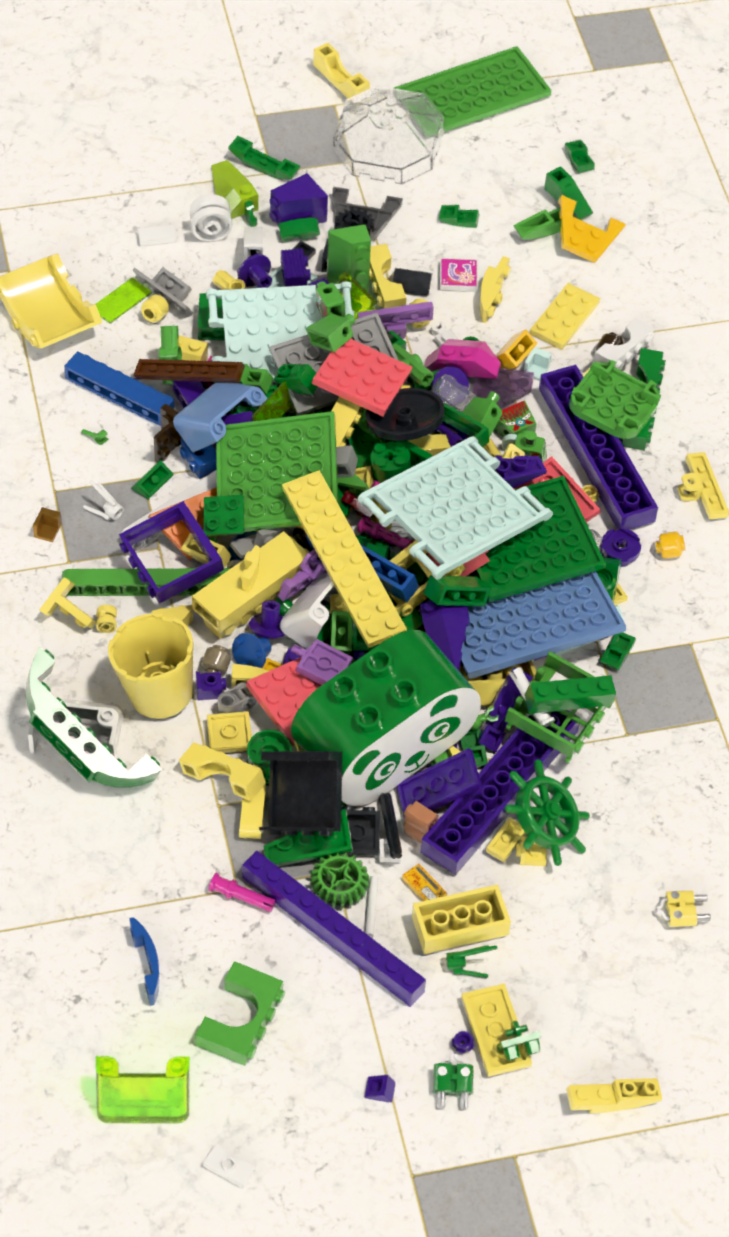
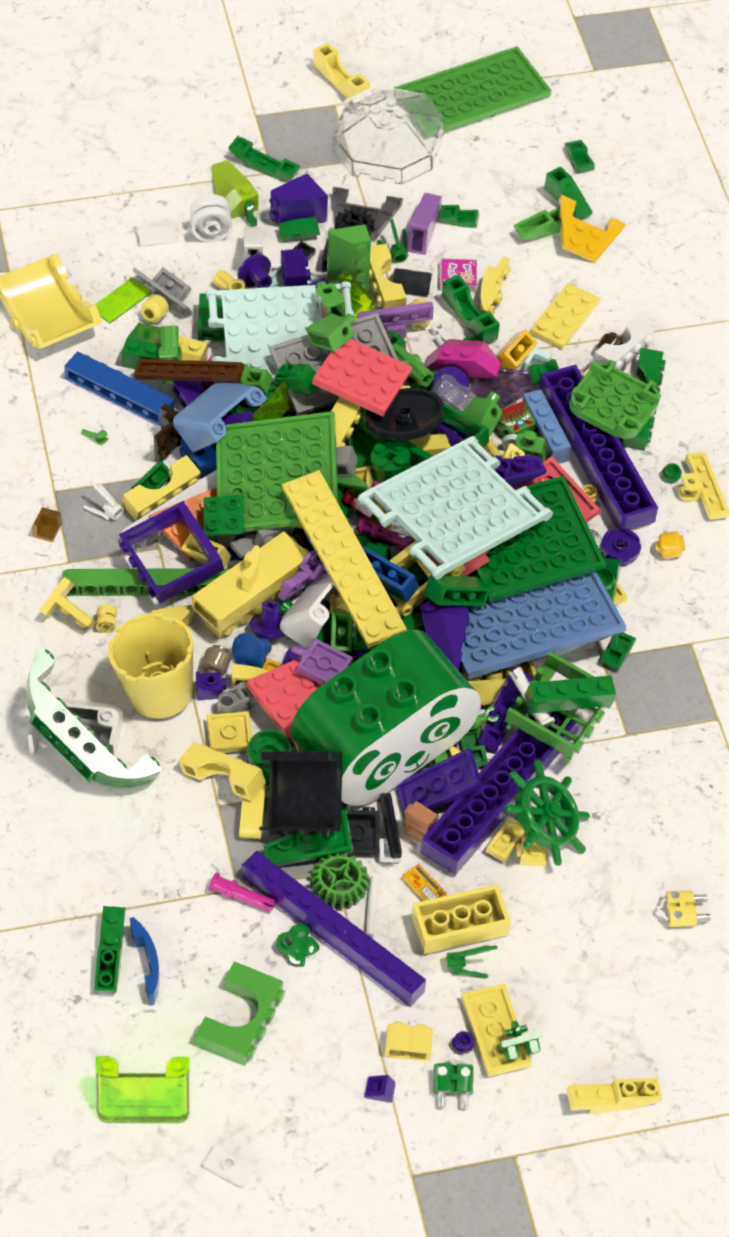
none -> green slope [94,906,126,993]
none -> green slope [121,323,161,369]
none -> light yellow arch [121,455,201,521]
none -> green plate [276,924,320,967]
none -> green plant [378,219,409,263]
none -> light yellow brick [384,1021,433,1061]
none -> medium lavender slope [408,192,442,255]
none -> green arch [442,275,500,344]
none -> medium blue arch [522,389,571,464]
none -> green bracket [527,359,559,385]
none -> green plate [662,463,682,482]

